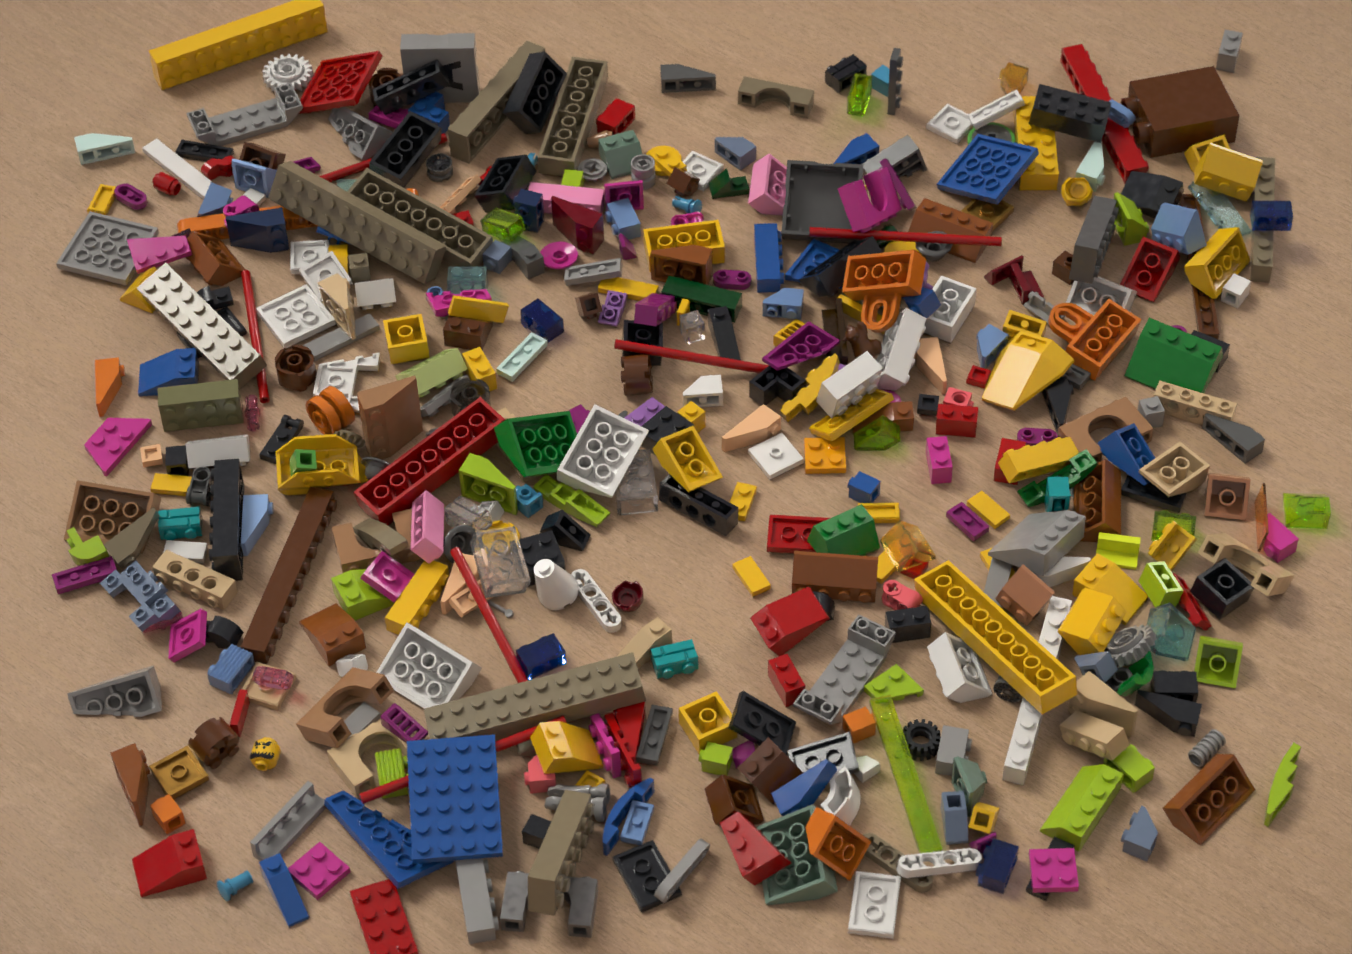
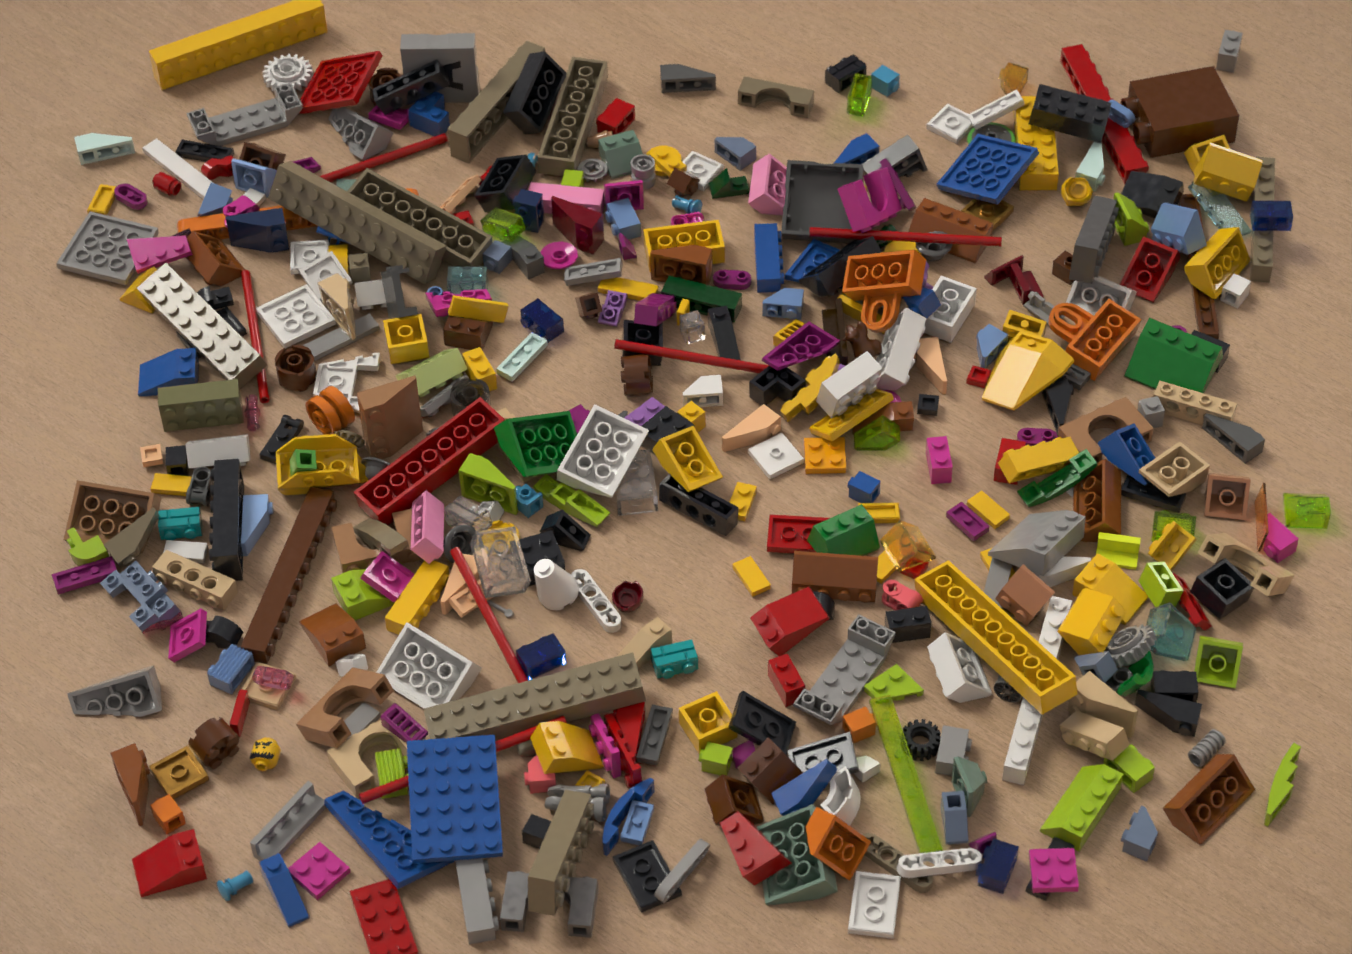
dark pink wing [84,418,152,477] -> none
orange slope [95,357,125,417] -> none
black brick [369,111,441,188] -> none
dark grey wheel [426,153,453,182] -> none
dark grey plate [887,48,904,115] -> none
red brick [936,404,978,438] -> none
coral brick [943,387,974,407] -> none
yellow brick [969,802,1000,834] -> none
teal brick [1044,476,1070,512] -> none
none -> dark grey panel [381,265,418,318]

